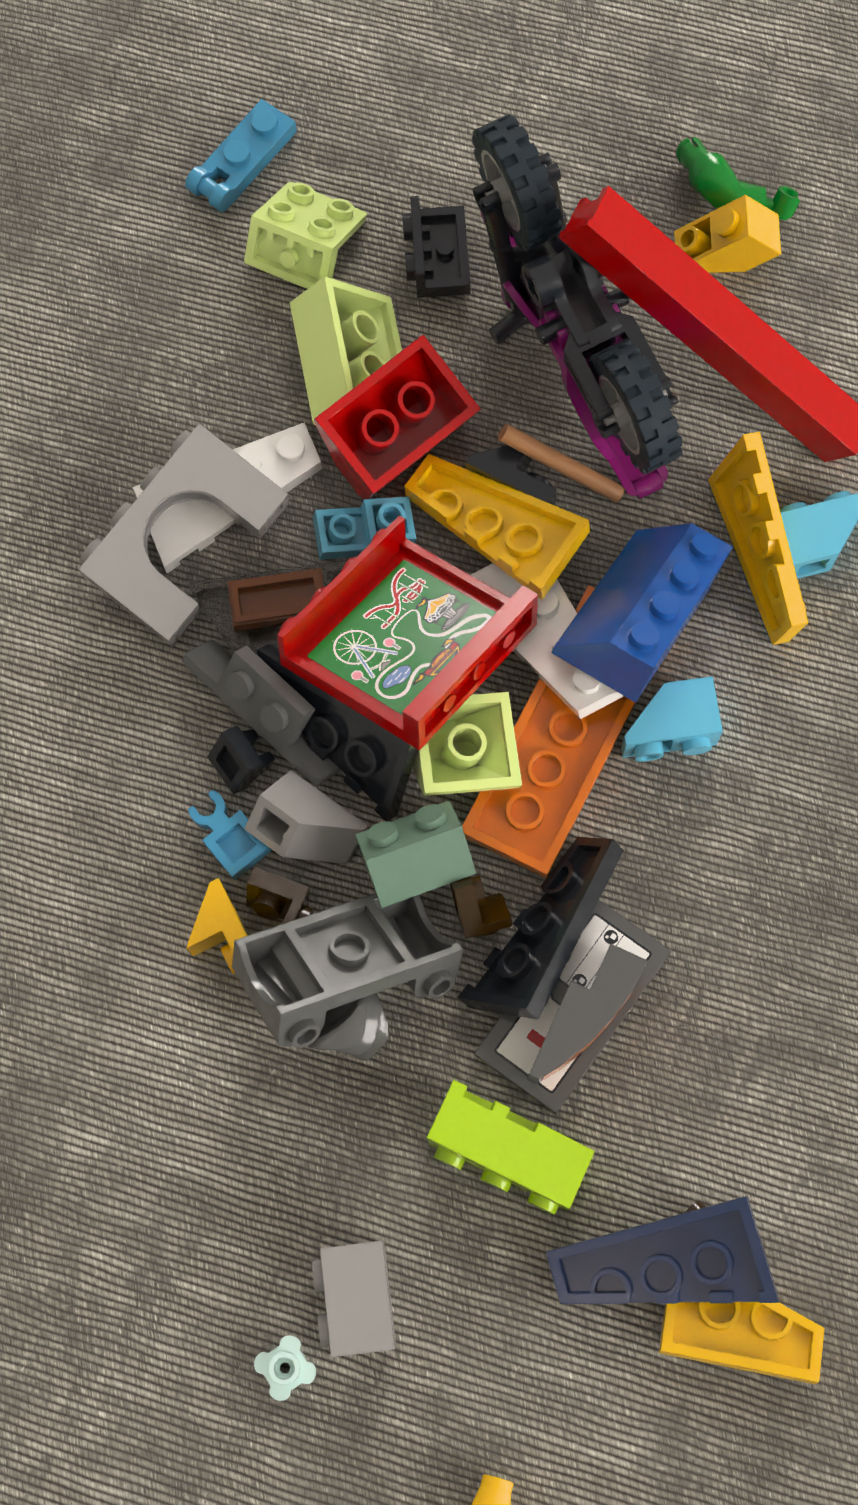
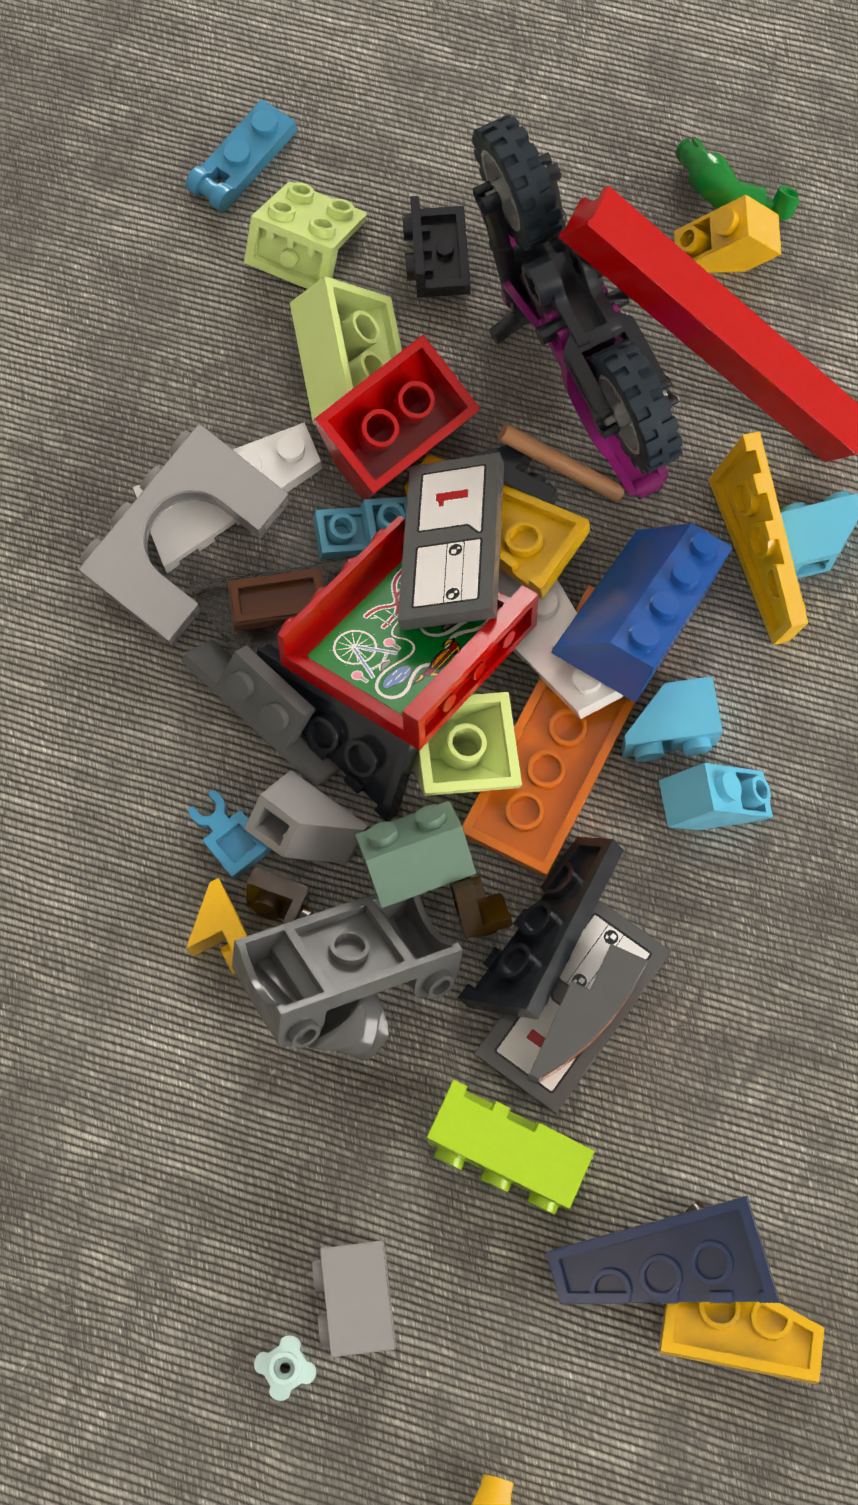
black tile [207,726,275,795] -> none
none -> tile [398,452,504,630]
none -> medium azure slope [659,763,773,830]

